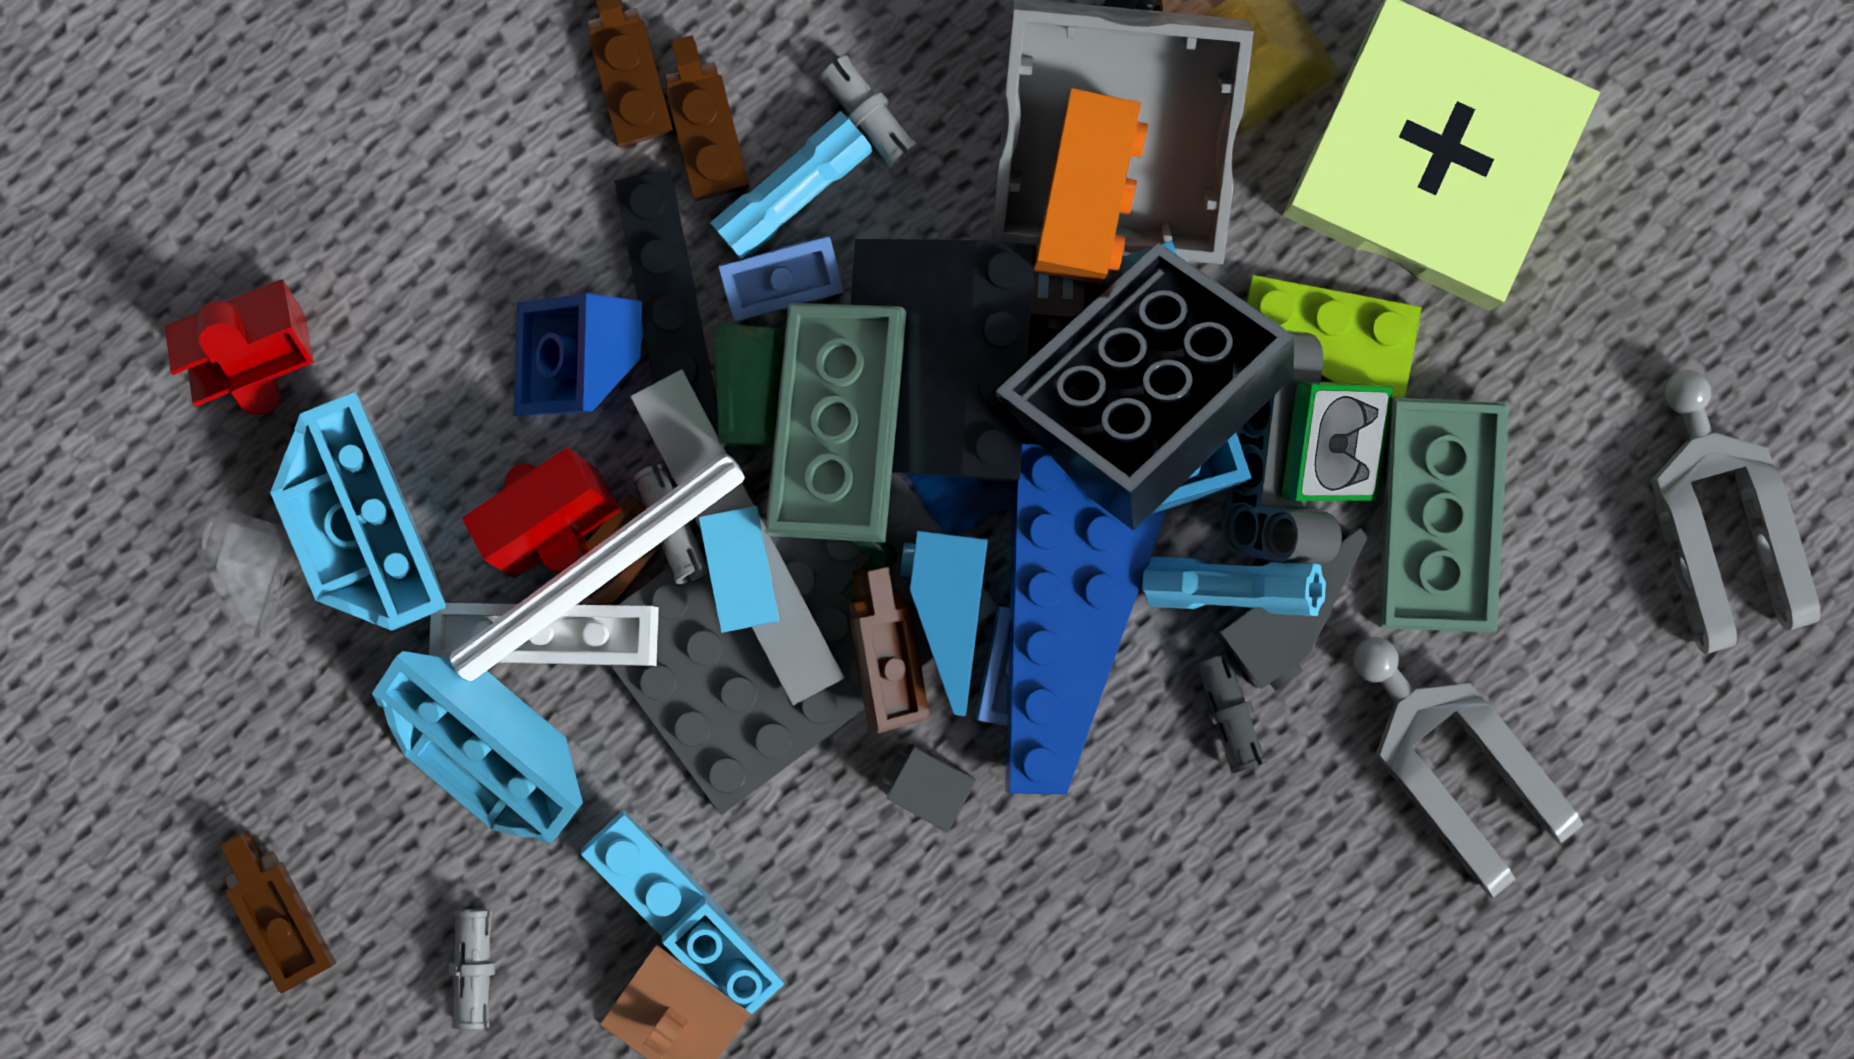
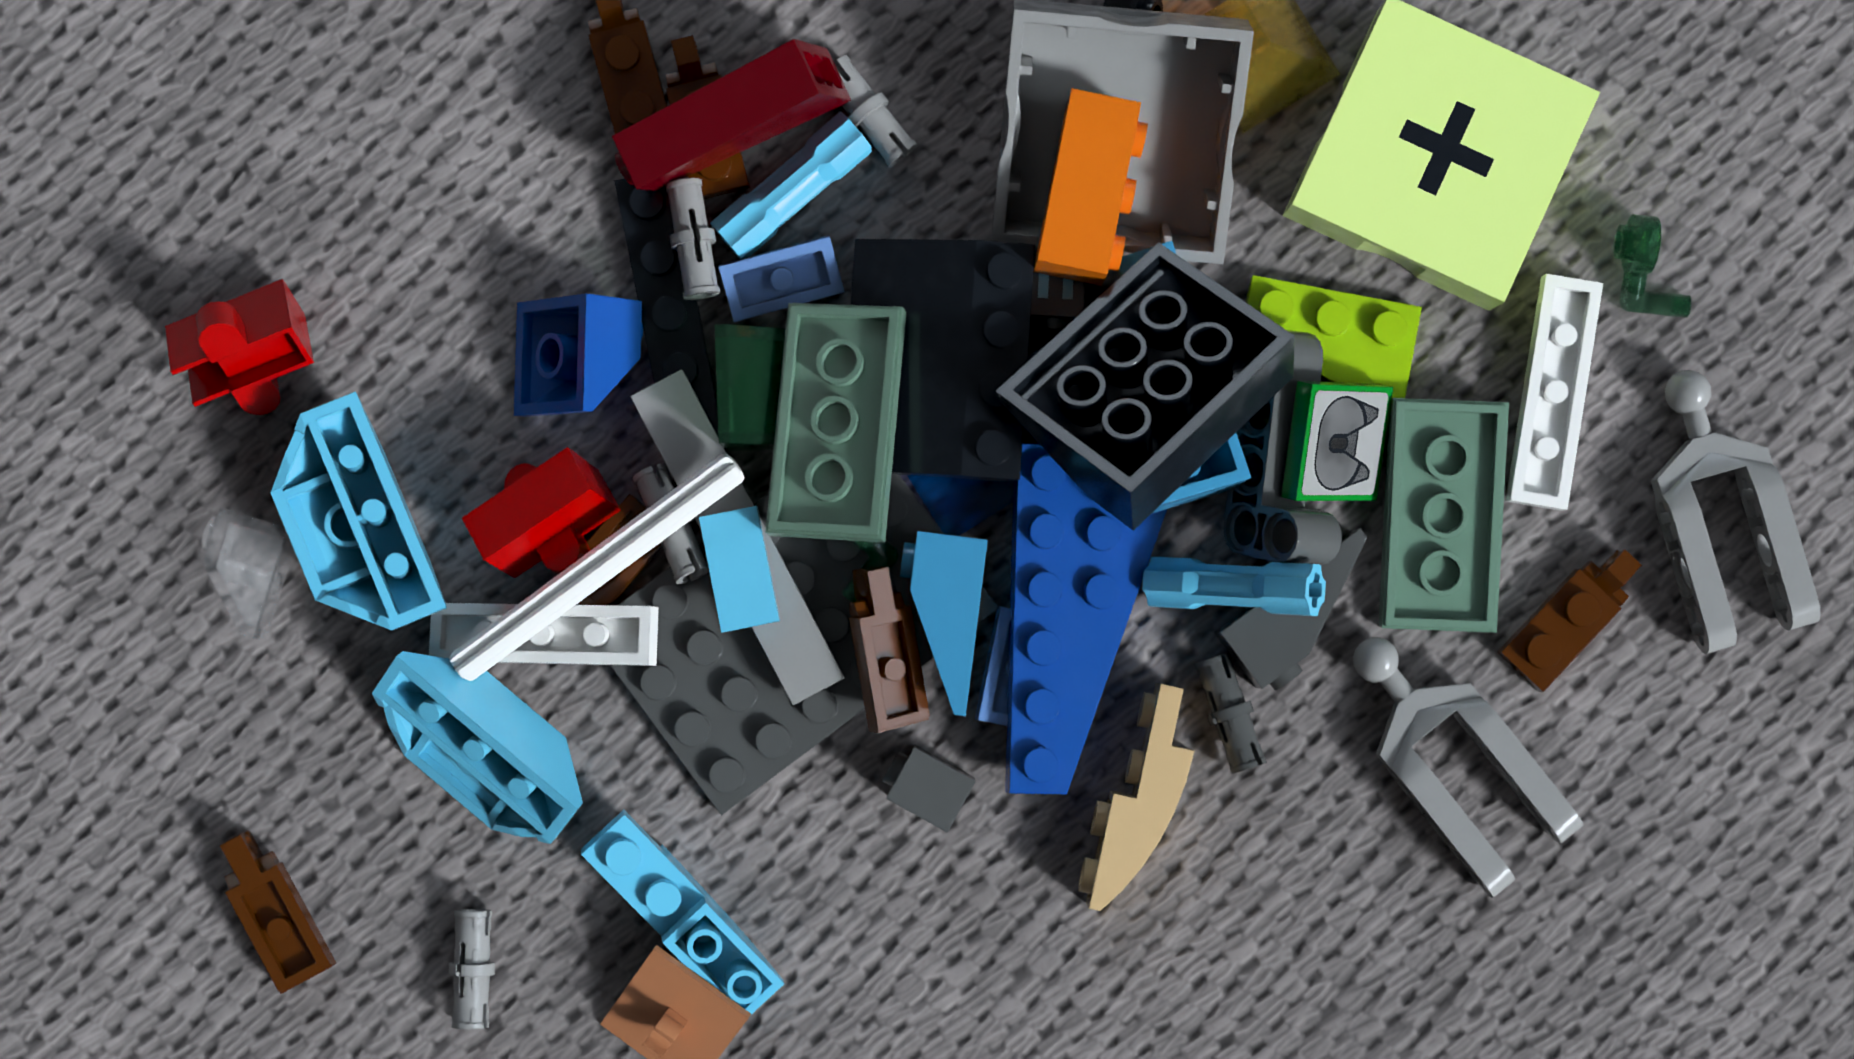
none -> dark red slope [612,39,851,191]
none -> light grey pin [665,178,720,300]
none -> tan slope [1078,683,1194,911]
none -> reddish brown hinge [1497,549,1642,692]
none -> white plate [1505,274,1603,511]
none -> clear green plate [1613,214,1691,318]

